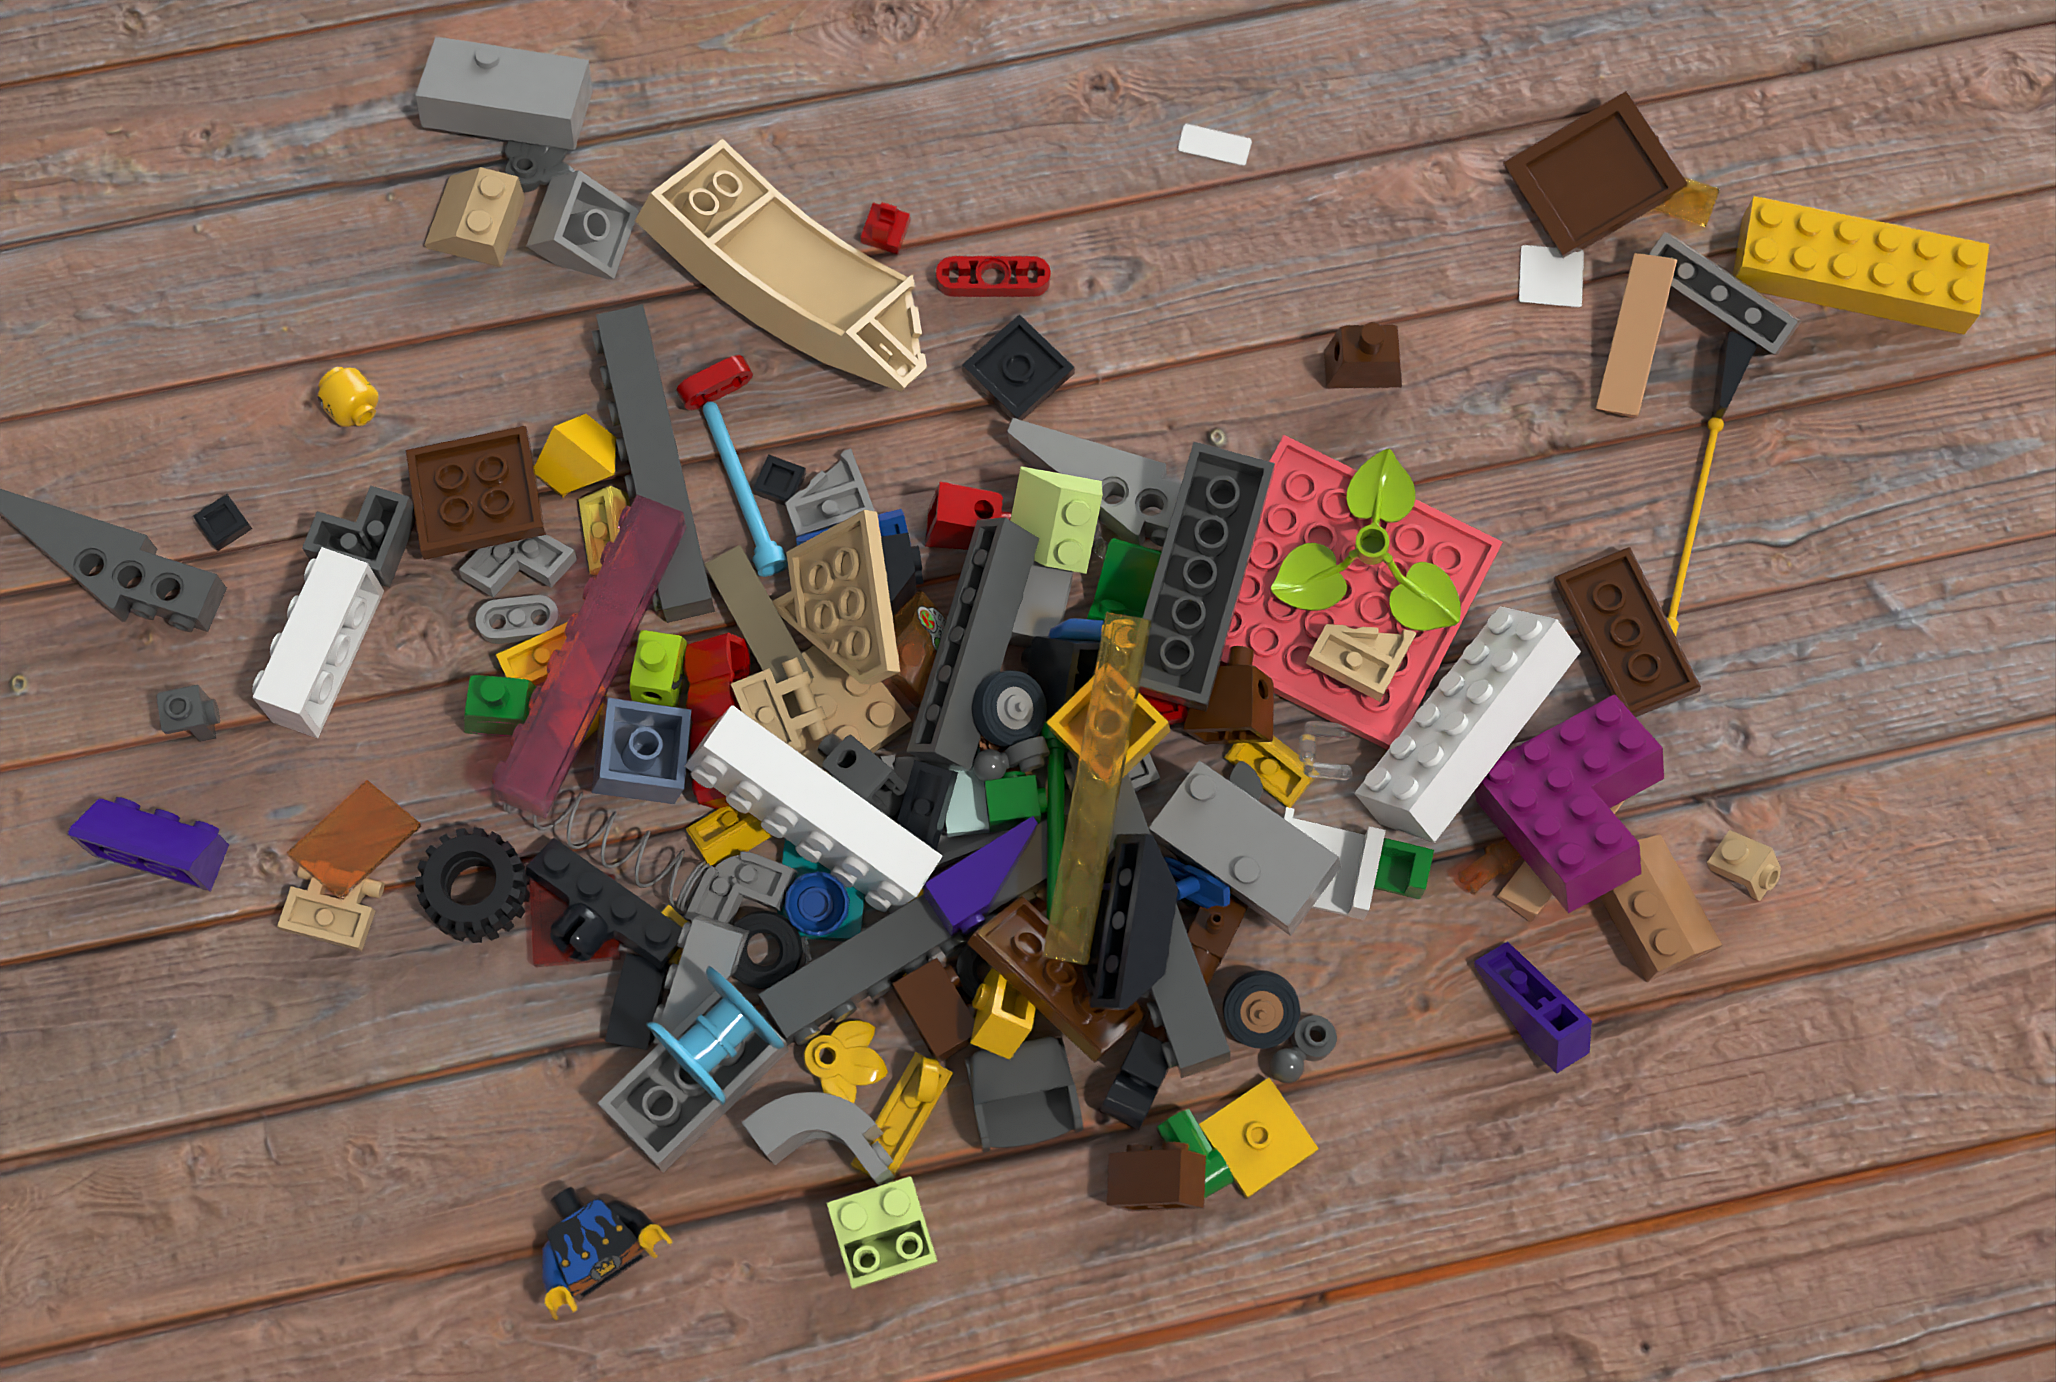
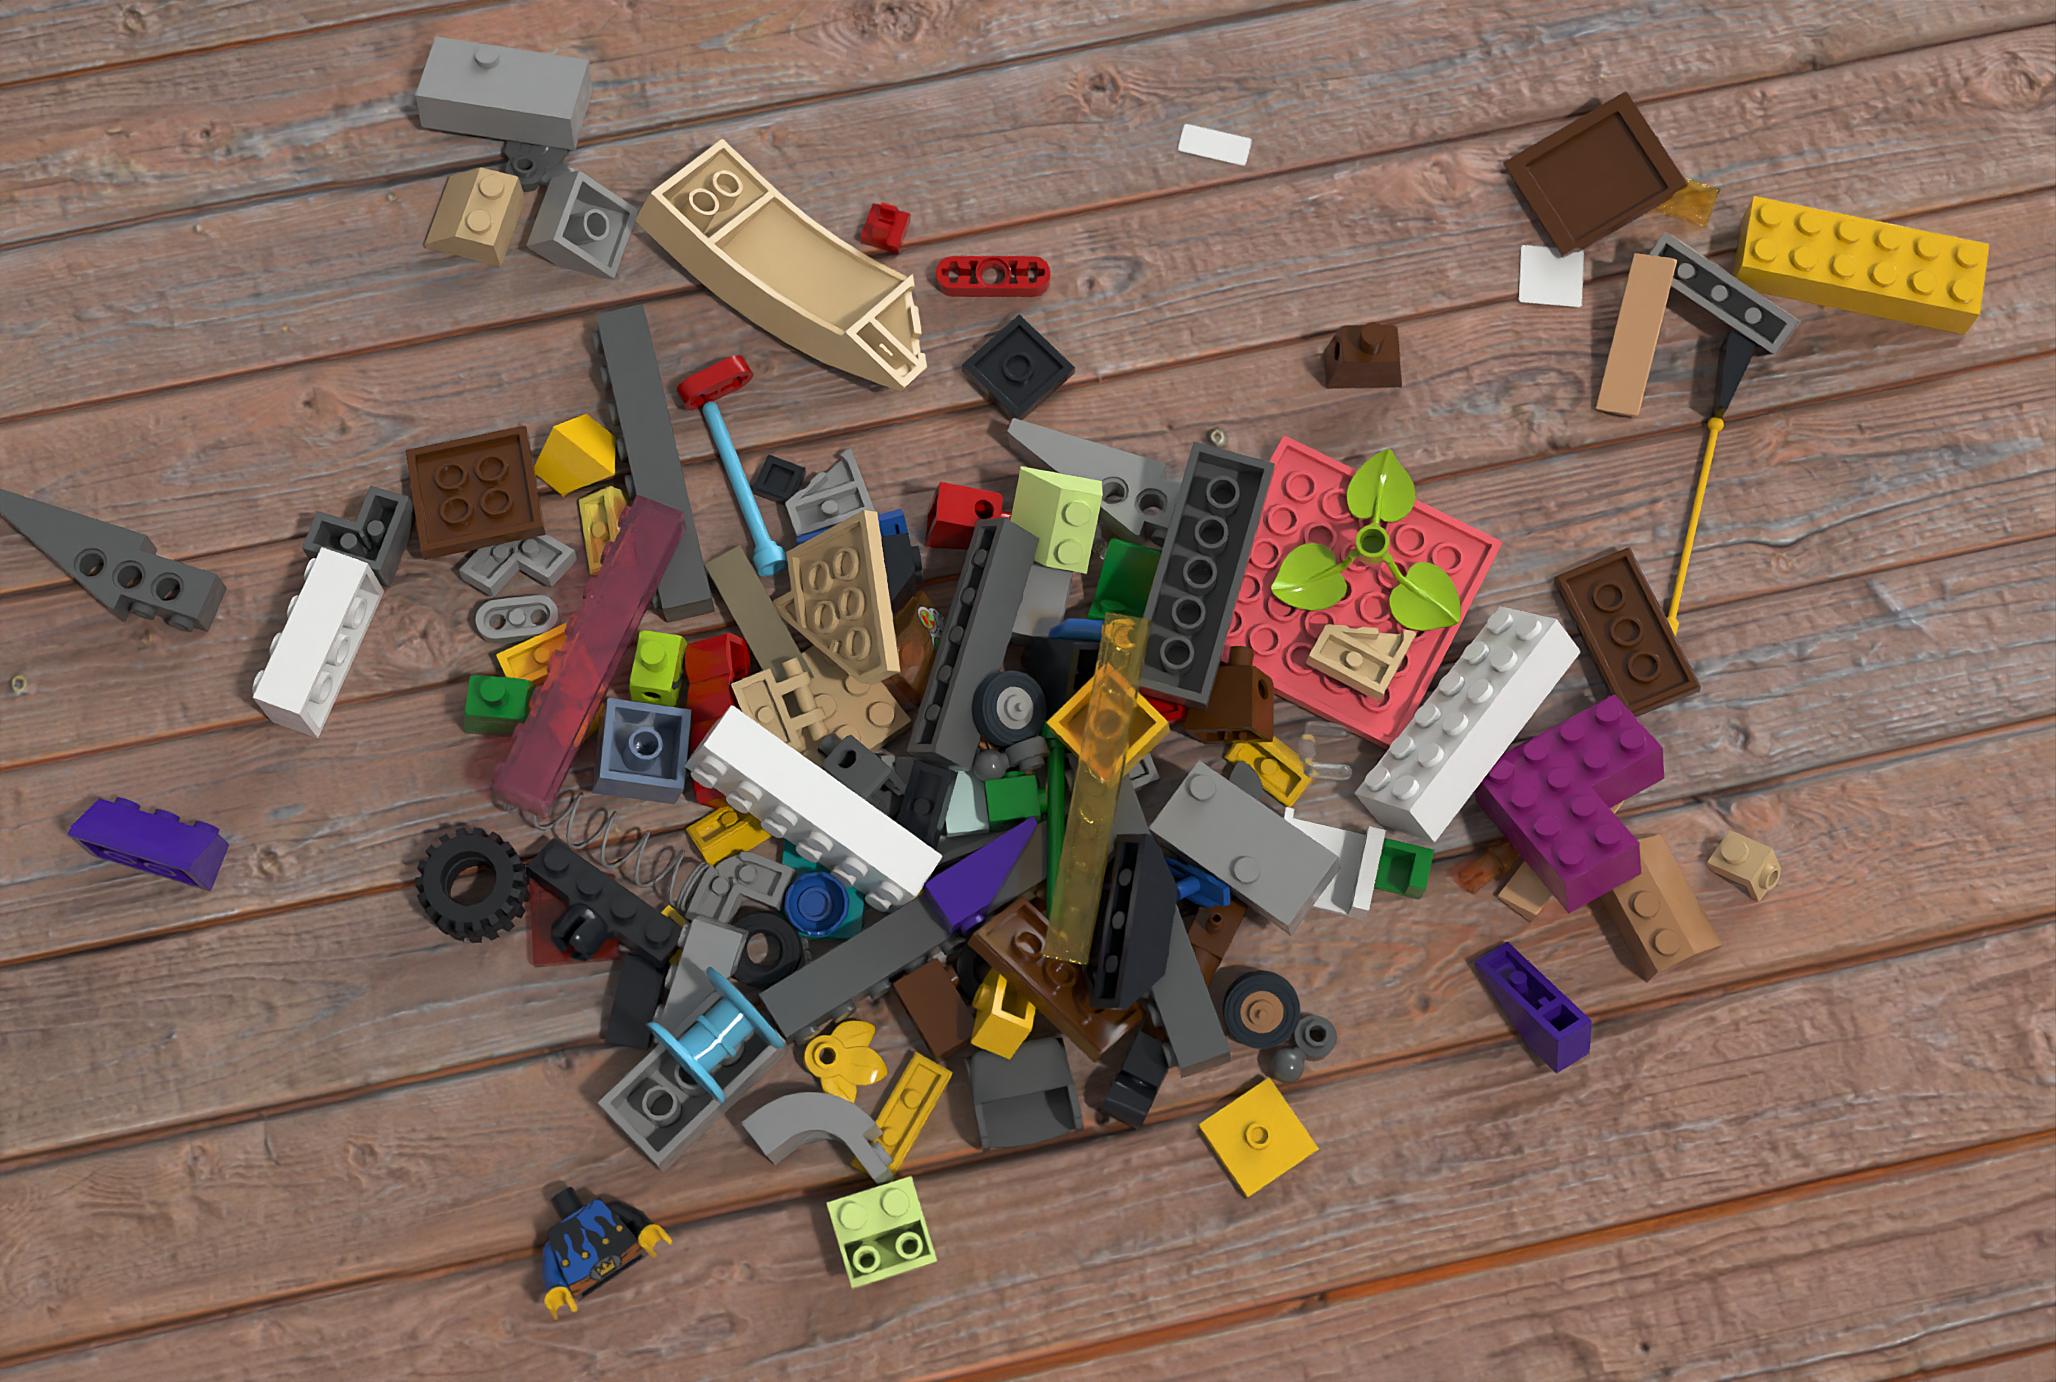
dark grey bracket [157,685,220,742] -> none
black tile [193,494,252,551] -> none
tan plate [277,861,385,952] -> none
clear orange piece [287,780,421,900] -> none
yellow head [317,367,379,427] -> none
yellow tile [915,1057,940,1103] -> none
reddish brown brick [1106,1142,1206,1212] -> none
green piece [1156,1109,1234,1199] -> none

